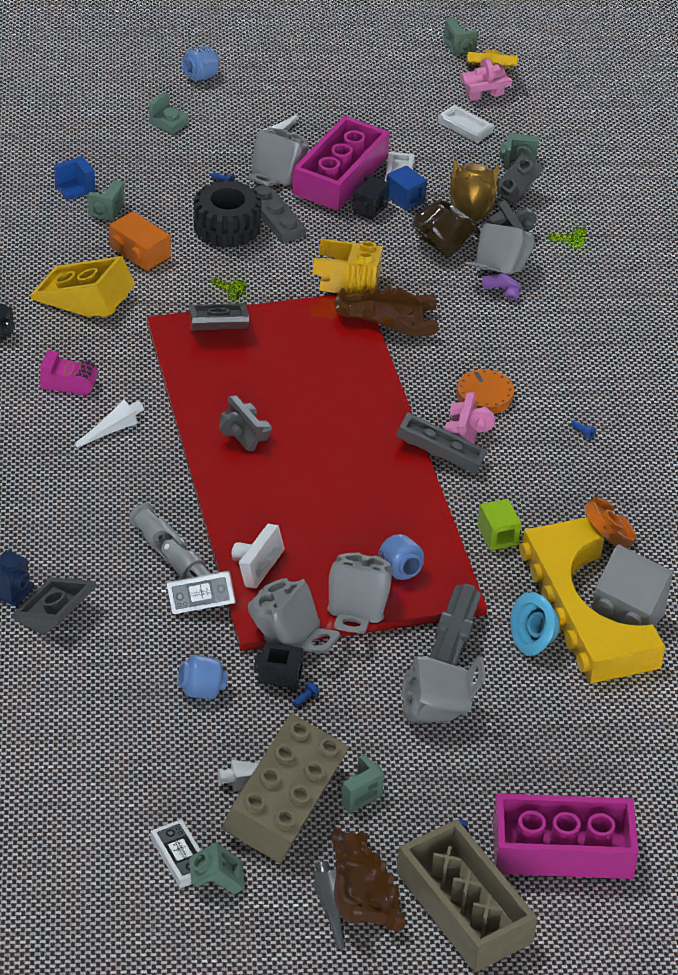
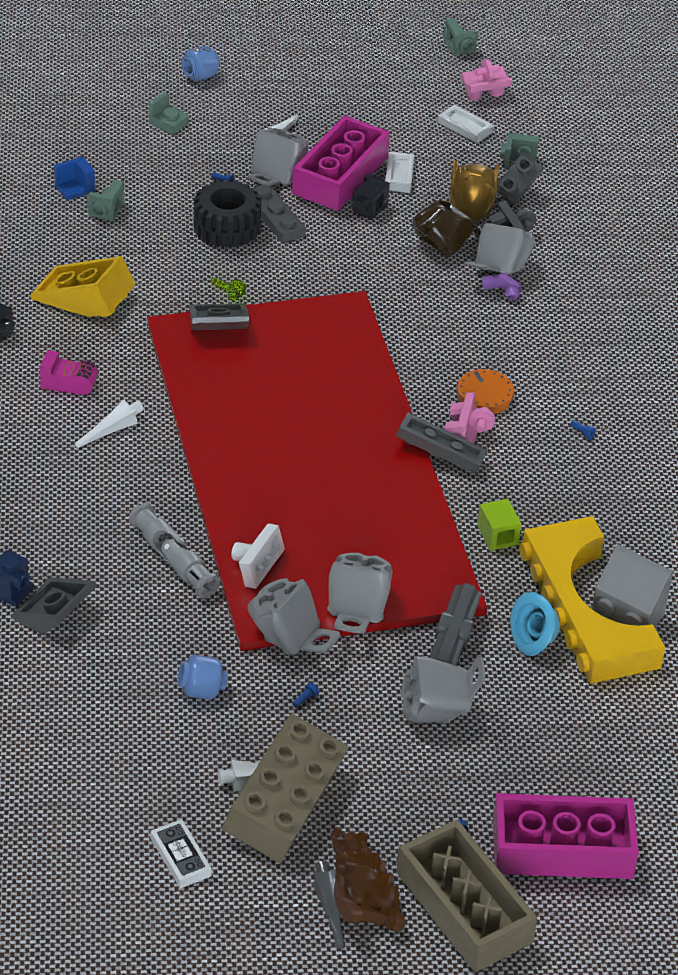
orange brick [109,211,171,271] -> none
tile [166,570,236,614] -> none
sand green bracket [189,842,245,895] -> none
dark grey hips [219,395,272,451] -> none
black brick [254,642,304,694] -> none
yellow piece [312,239,383,294] -> none
reddish brown animal [334,286,439,337] -> none
sand green bracket [342,754,384,814] -> none
medium blue head [378,534,425,580] -> none
blue panel [386,166,427,211] -> none
yellow plate [466,50,518,69] -> none
clear neon green hand [548,227,587,248] -> none
orange tile [585,497,636,548] -> none

